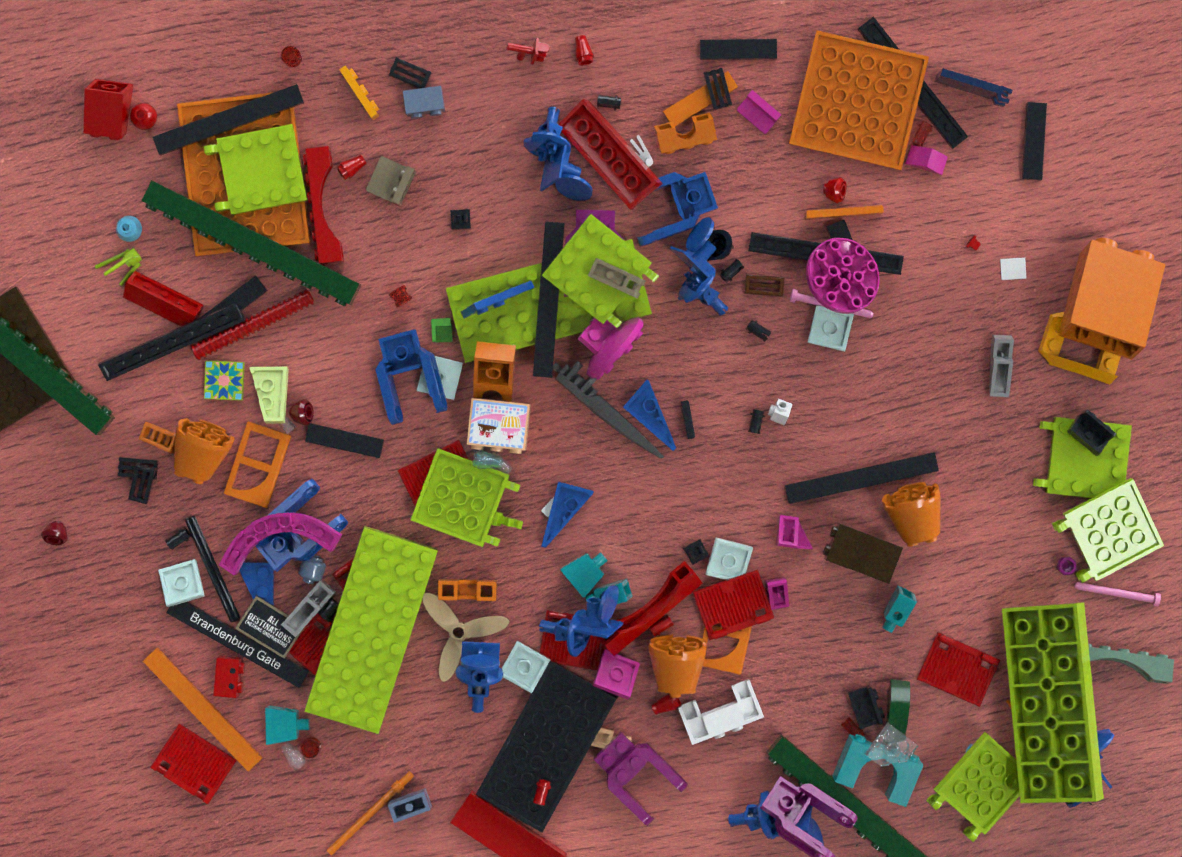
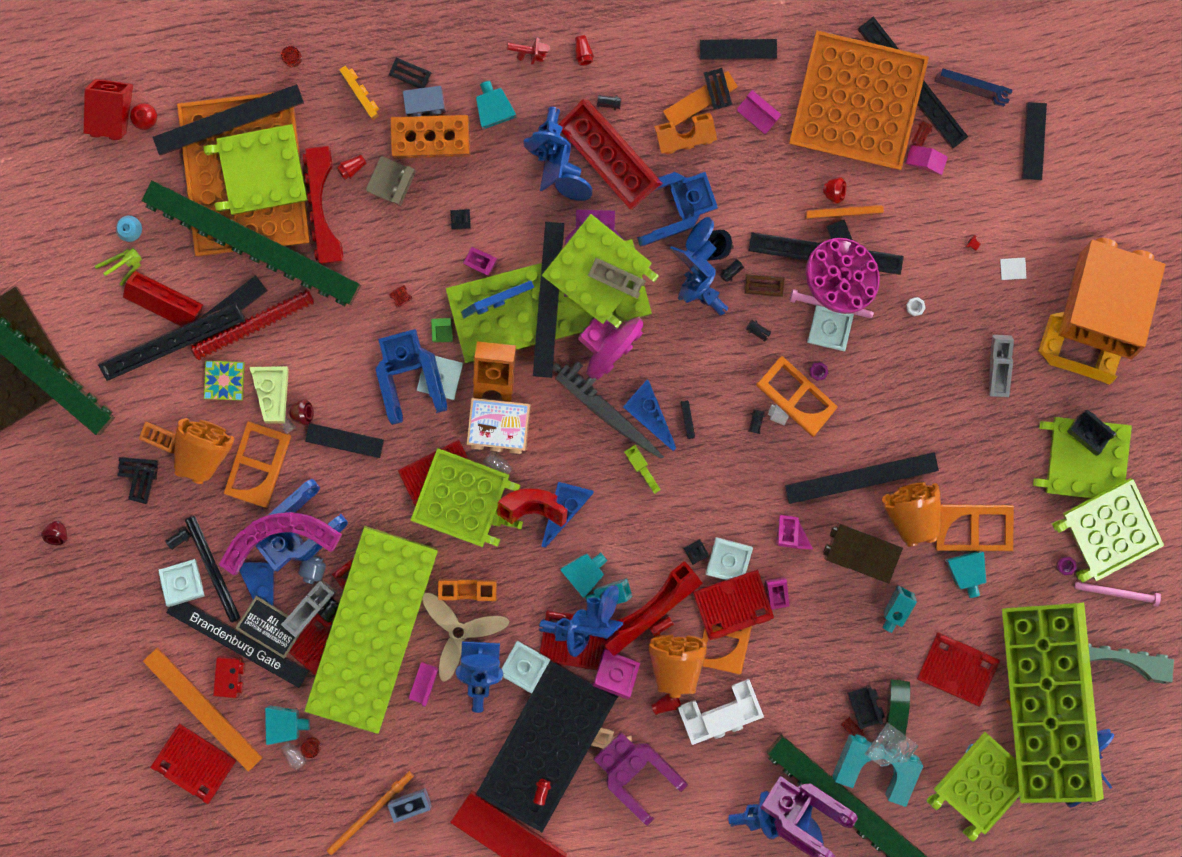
clear light blue cone [473,450,503,469] -> none
white piece [630,135,653,167] -> none
none -> orange brick [391,115,470,159]
none -> dark pink panel [409,662,439,707]
none -> dark pink slope [463,247,498,277]
none -> teal torso [476,81,517,130]
none -> red arch [497,488,568,527]
none -> lime piece [624,445,661,494]
none -> orange window [756,356,838,437]
none -> magenta tile [809,362,829,381]
none -> white tile [906,297,926,316]
none -> orange window [936,504,1014,551]
none -> teal torso [945,551,986,598]

